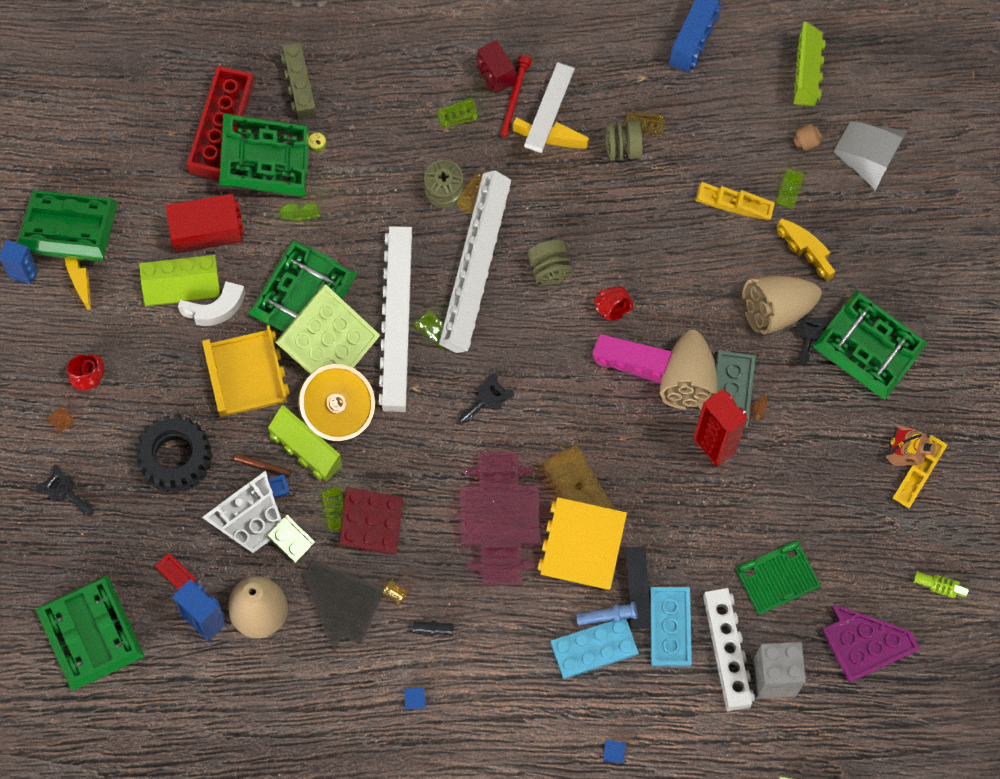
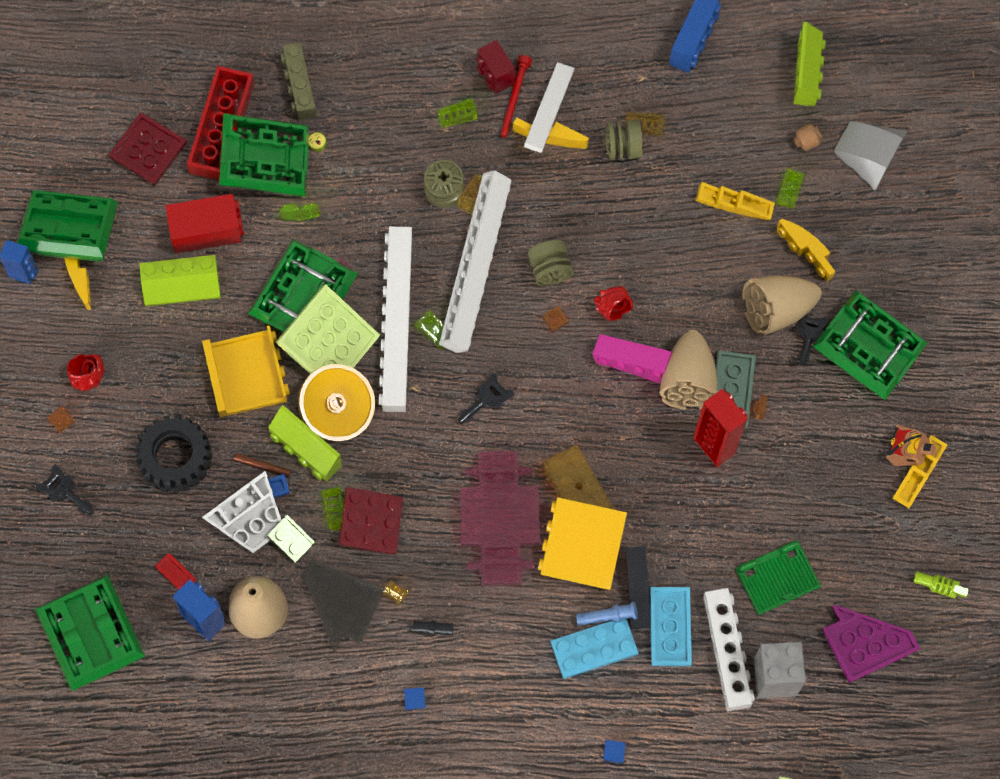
white arch [178,282,246,326] -> none
none -> dark red plate [108,112,187,186]
none -> clear orange plate [542,306,569,333]

